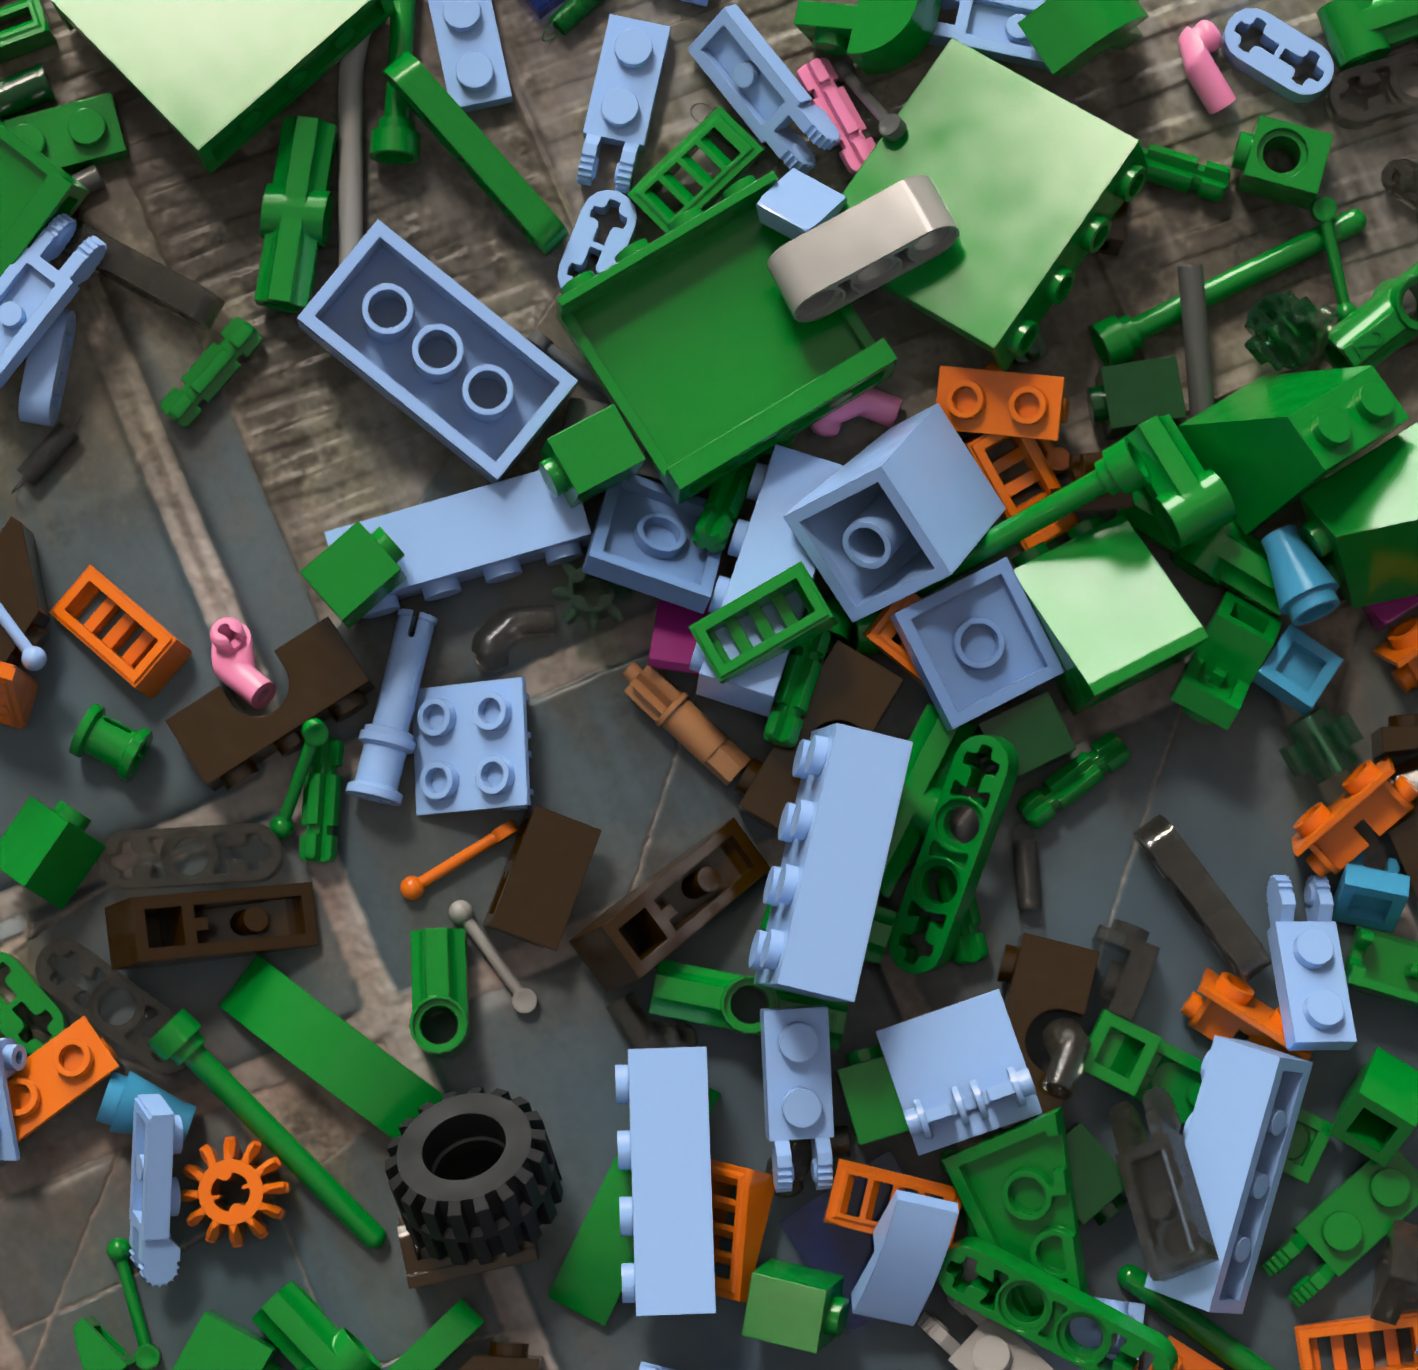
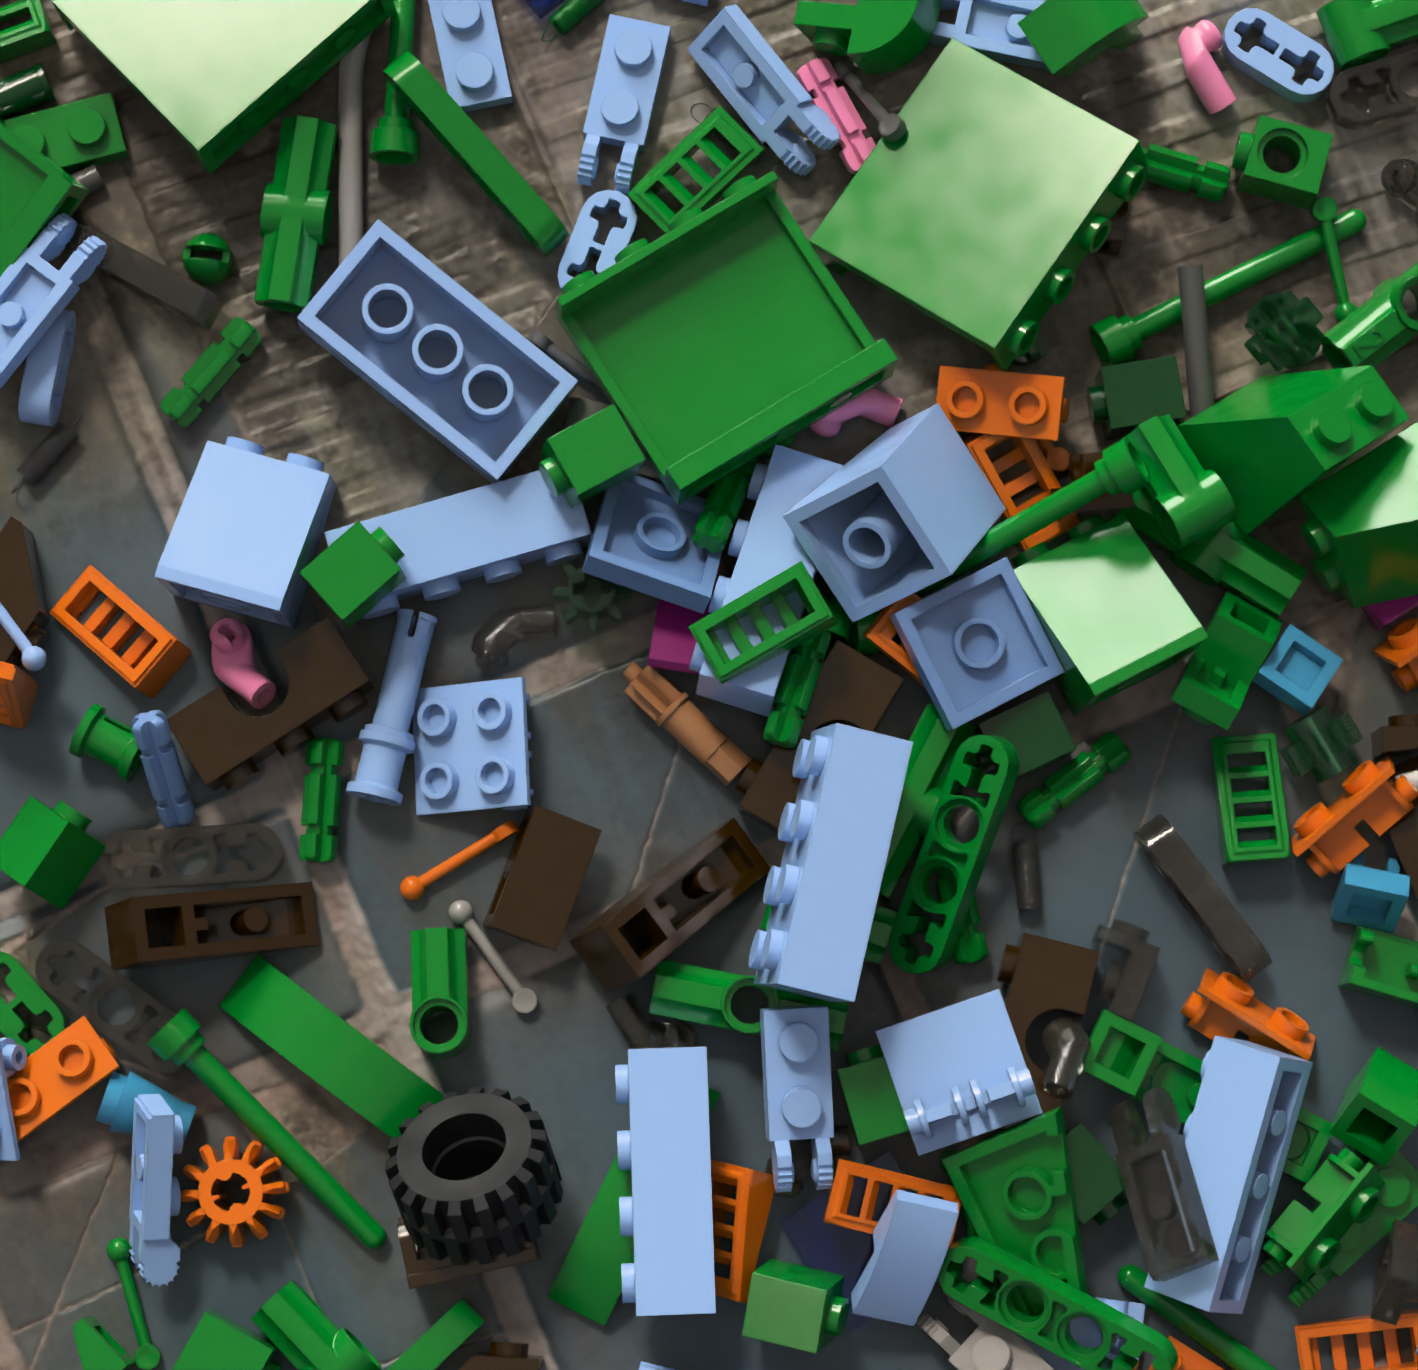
green hinge [269,718,329,840] -> none
light blue slope [756,168,847,240] -> none
light grey beam [767,175,959,323] -> none
dark azure cone [1261,525,1340,626] -> none
light blue hinge [1266,875,1357,1051] -> none
clear smoke hinge [1308,304,1339,371] -> none
none -> medium blue axle [132,710,195,829]
none -> light blue slope [154,436,336,629]
none -> green hinge [182,232,234,286]
none -> green slope [1210,733,1291,866]
none -> green hinge [1262,1147,1386,1284]

